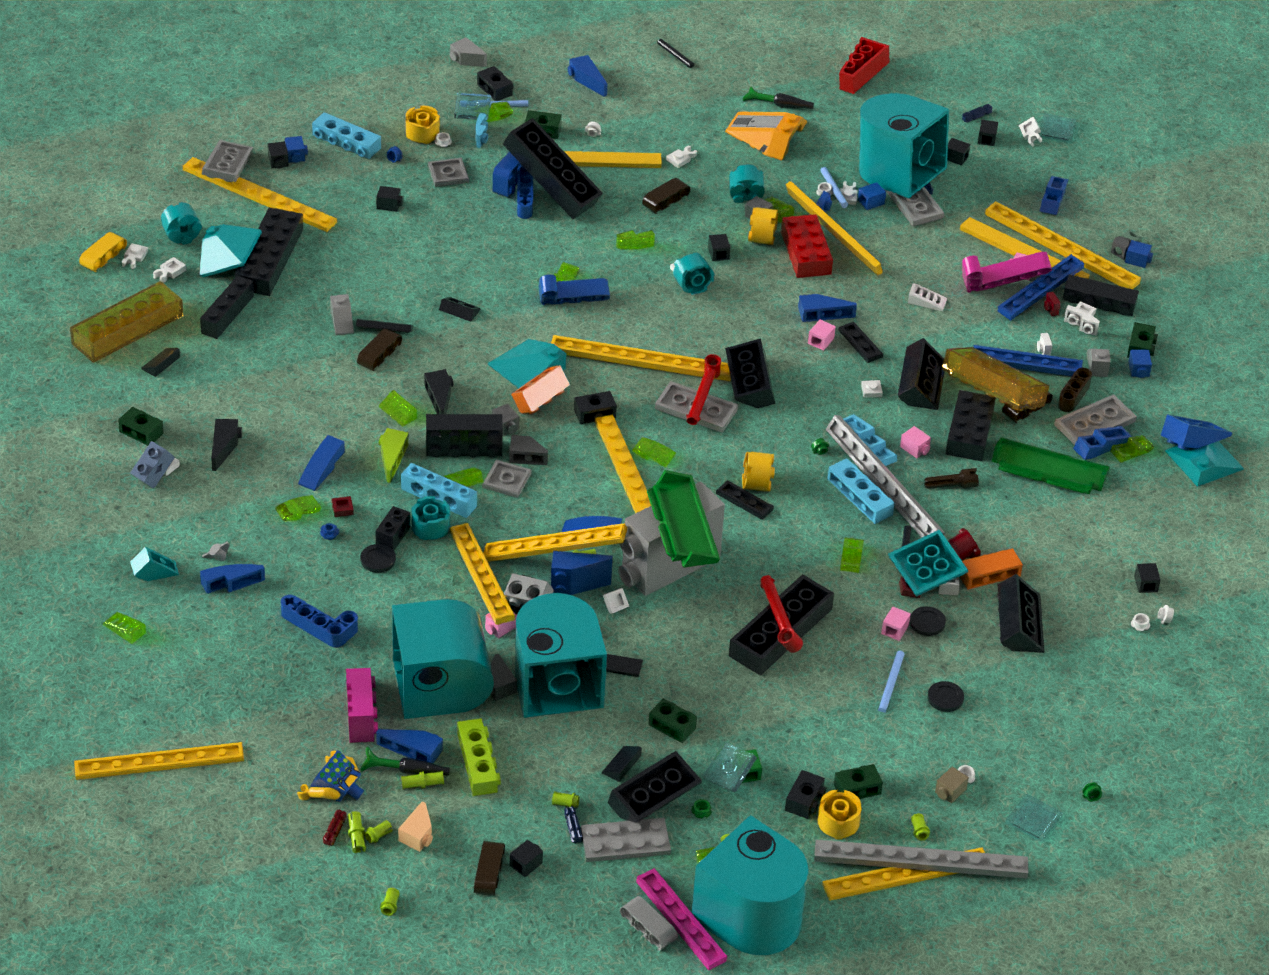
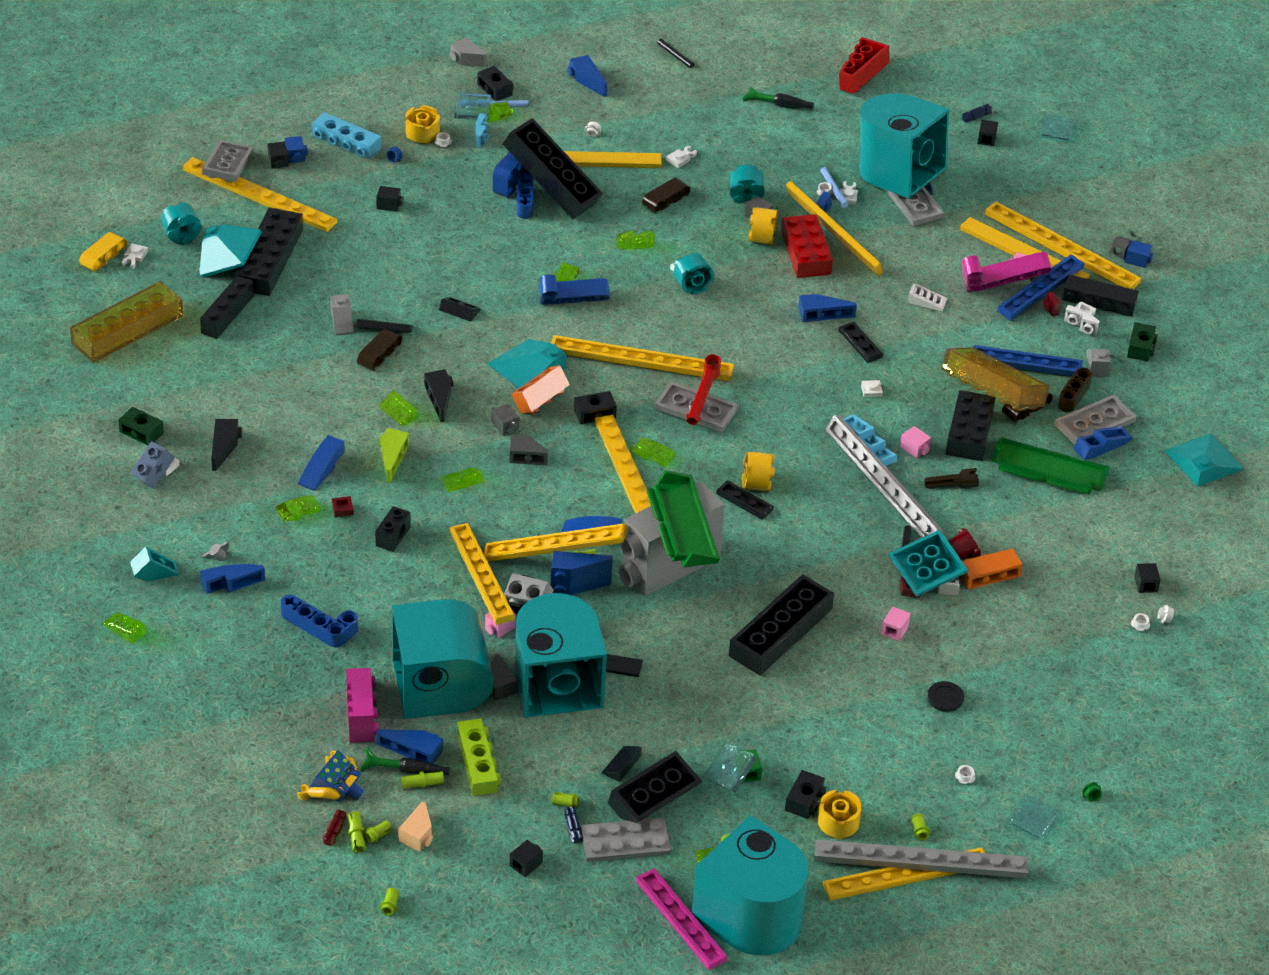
yellow tile [74,742,244,780] -> none
black slope [141,348,180,377] -> none
white plate [153,257,186,283] -> none
blue plate [320,523,339,540] -> none
black piece [360,544,396,573] -> none
medium azure brick [401,463,477,518] -> none
teal brick [411,496,450,540] -> none
black brick [426,414,503,457] -> none
light grey tile [428,158,469,187] -> none
dark brown beam [474,841,505,896] -> none
light grey tile [482,460,532,498] -> none
dark green brick [525,110,562,139] -> none
white plate [603,588,629,614] -> none
light grey beam [620,896,678,951] -> none
dark green brick [648,698,697,744] -> none
green plate [691,799,712,819] -> none
black brick [708,234,731,261] -> none
light orange wedge [725,112,807,160] -> none
black slope [725,338,776,408] -> none
red piece [760,575,803,653] -> none
clear neon green slope [765,196,794,223] -> none
bright pink brick [808,320,836,351] -> none
green plate [811,438,829,455] -> none
medium azure brick [828,458,894,524] -> none
dark green brick [834,764,883,799] -> none
clear neon green slope [840,537,864,573] -> none
blue brick [858,182,886,210] -> none
light blue bar [878,651,904,713] -> none
black slope [898,338,946,410] -> none
black piece [910,606,946,636] -> none
dark tan brick [935,766,969,803] -> none
black brick [947,138,971,166] -> none
black slope [997,574,1045,653] -> none
white plate [1019,117,1042,147] -> none
white plate [1037,333,1052,356] -> none
blue slope [1040,176,1069,215] -> none
clear neon green slope [1110,435,1154,463] -> none
blue brick [1128,350,1152,378] -> none
blue slope [1161,414,1232,450] -> none

